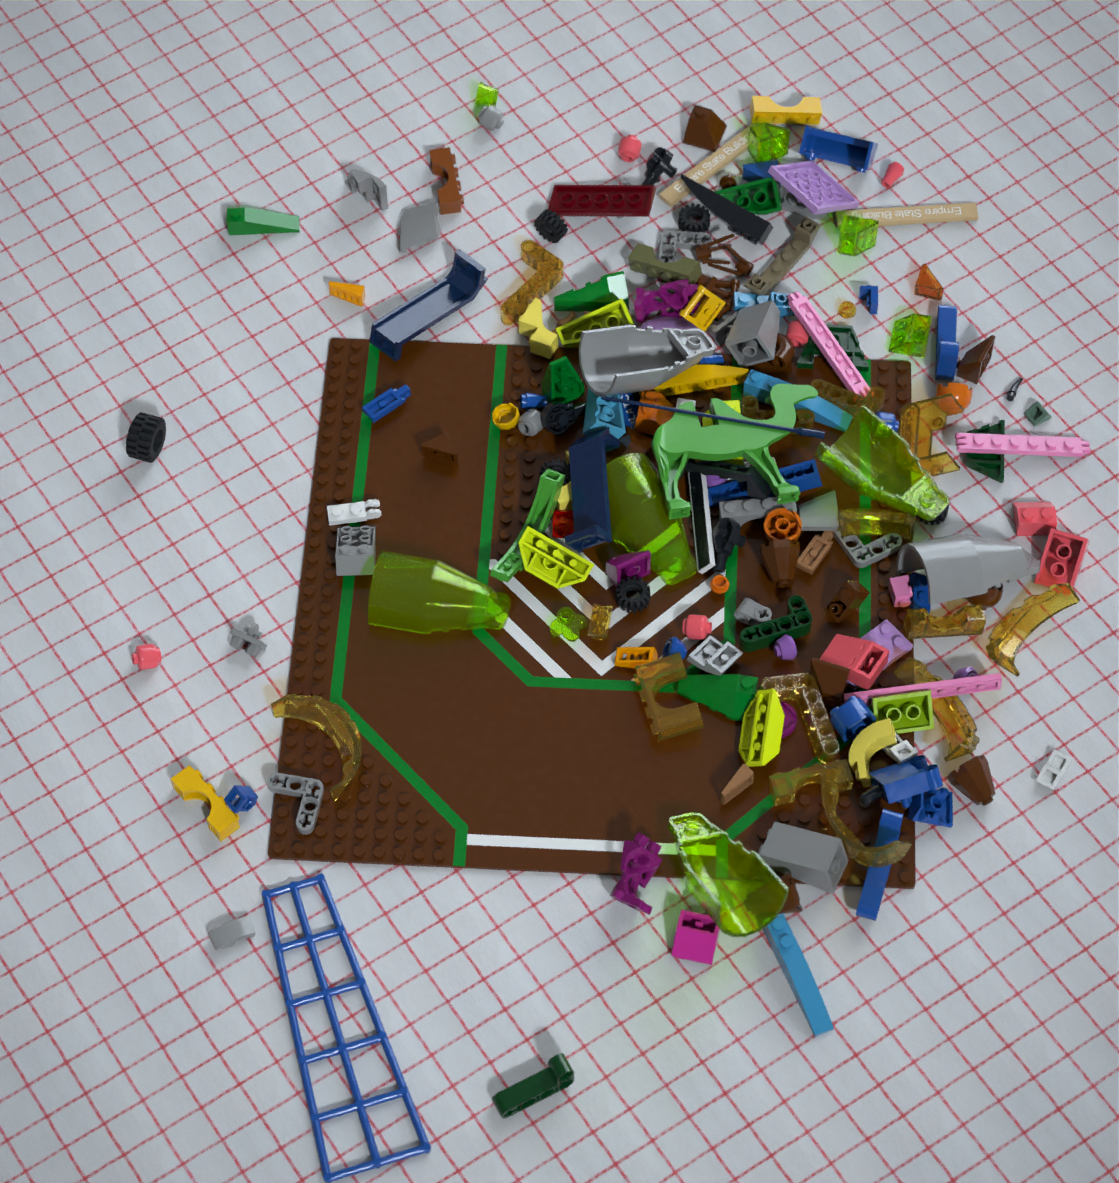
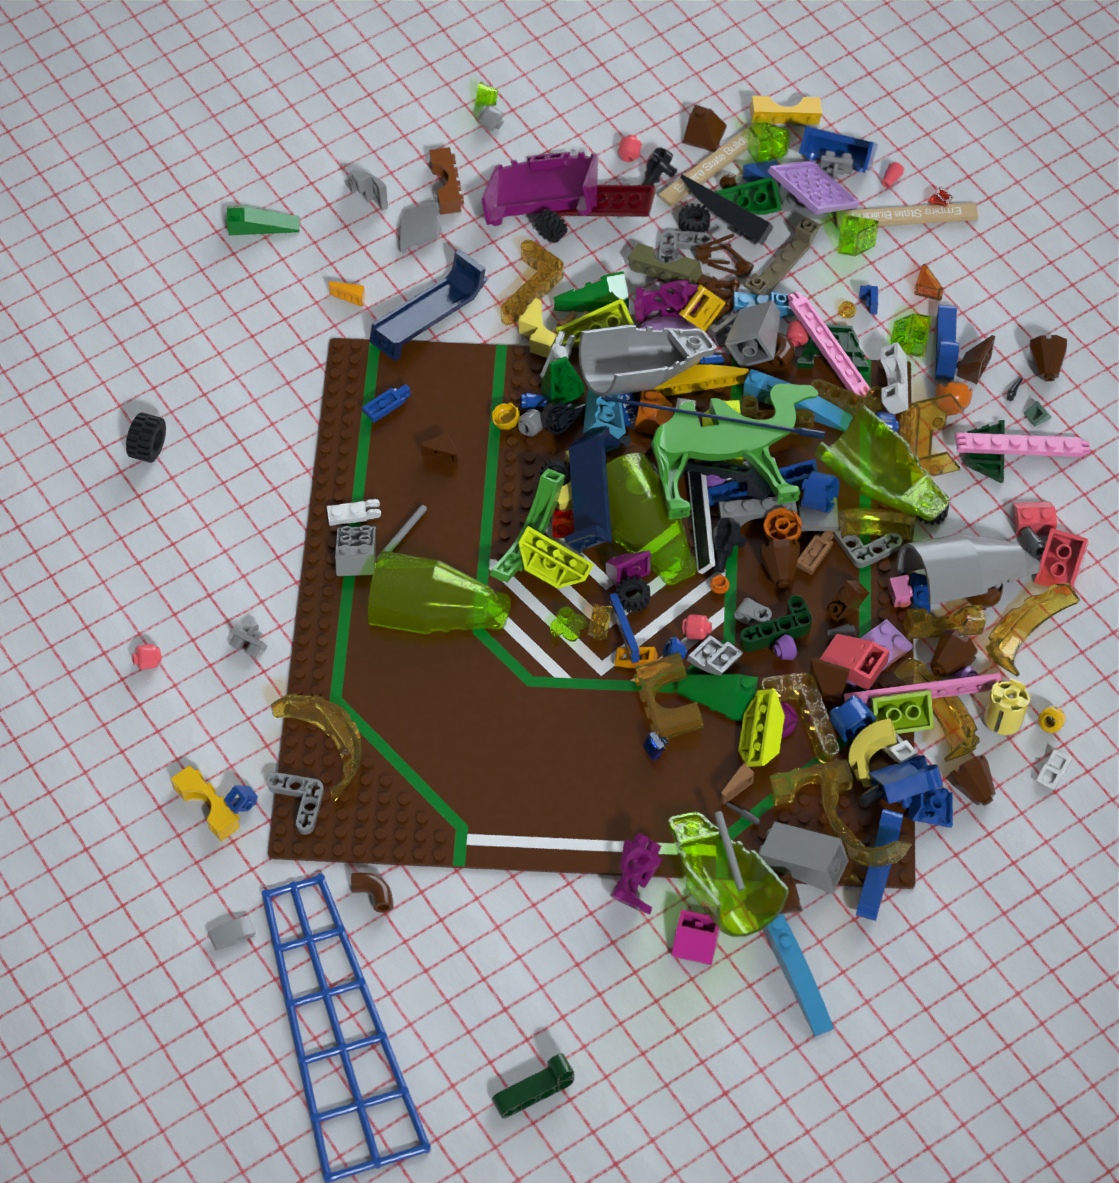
none -> reddish brown cylinder [351,872,394,913]
none -> light grey bar [376,505,427,563]
none -> magenta windscreen [481,152,598,226]
none -> white hinge [540,331,575,379]
none -> blue tile [610,593,639,663]
none -> clear blue tile [643,732,669,761]
none -> light grey bar [714,811,745,891]
none -> dark grey piece [726,802,760,825]
none -> blue brick [801,471,839,513]
none -> light grey hips [821,151,853,179]
none -> dark grey cone [827,624,856,641]
none -> white arch [881,342,908,414]
none -> clear red slope [928,186,954,207]
none -> reddish brown cone [930,629,978,677]
none -> light yellow cylinder [984,679,1031,736]
none -> dark grey cone [1021,527,1045,556]
none -> reddish brown cone [1030,335,1067,382]
none -> yellow head [1038,706,1066,733]

